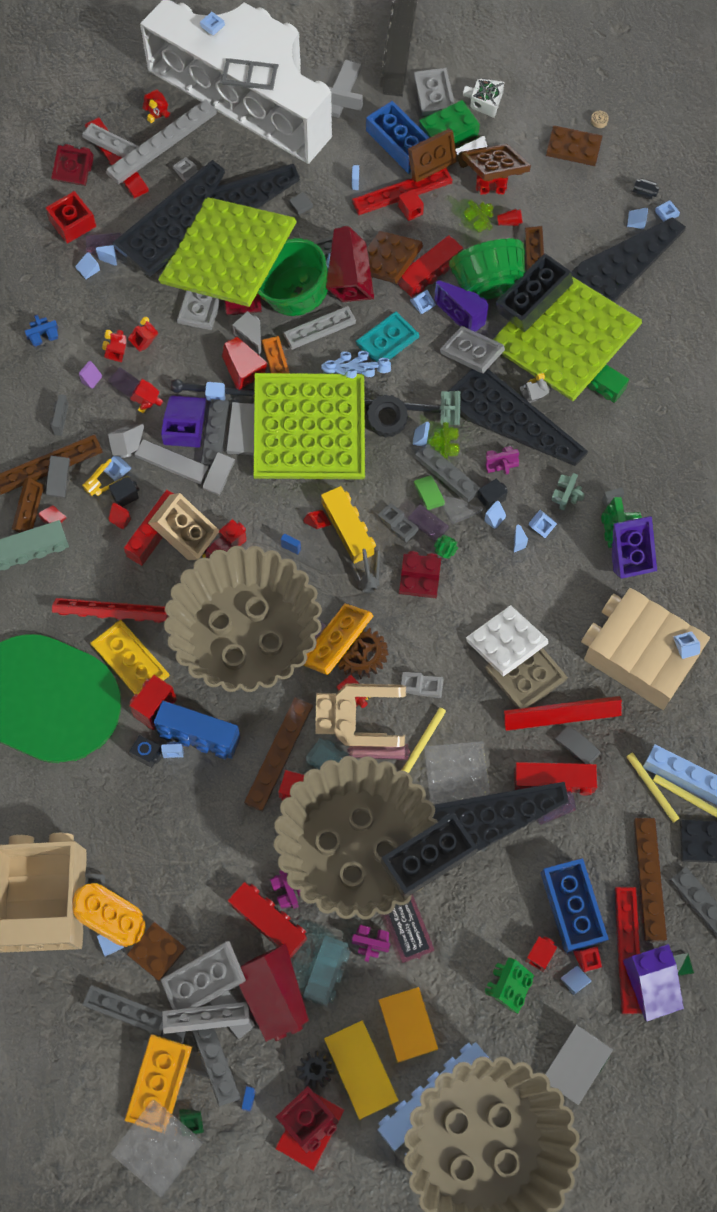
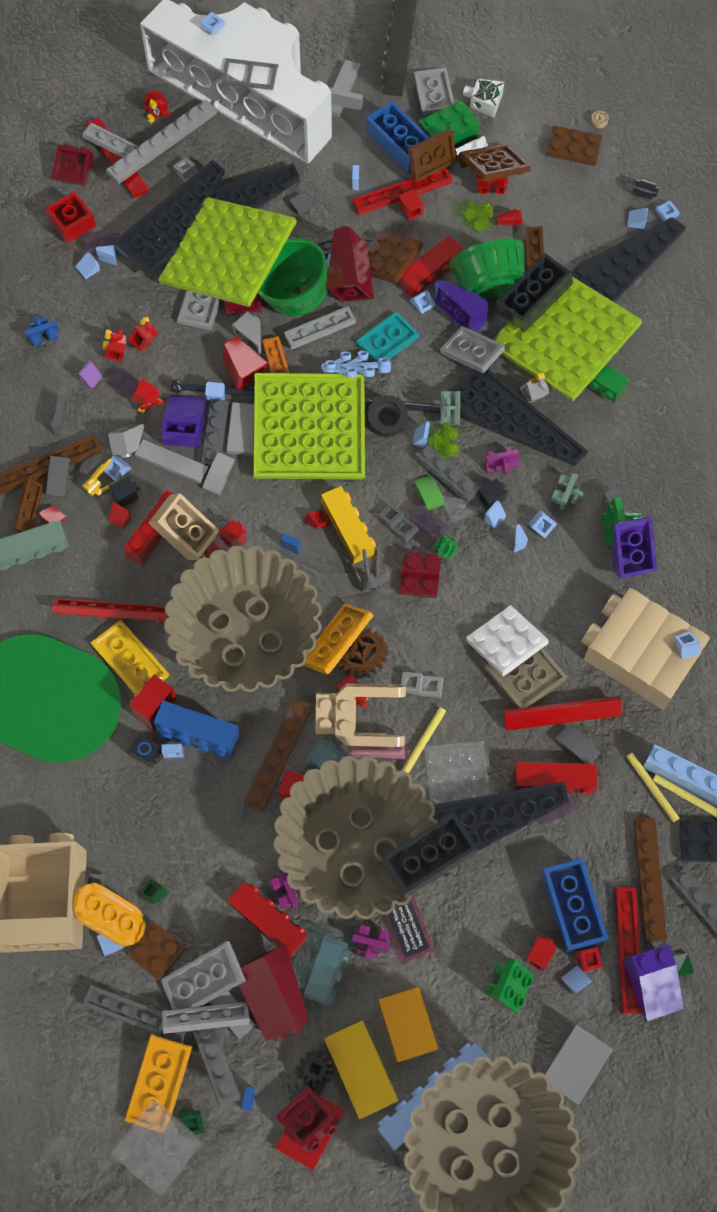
none -> dark green slope [138,879,170,904]

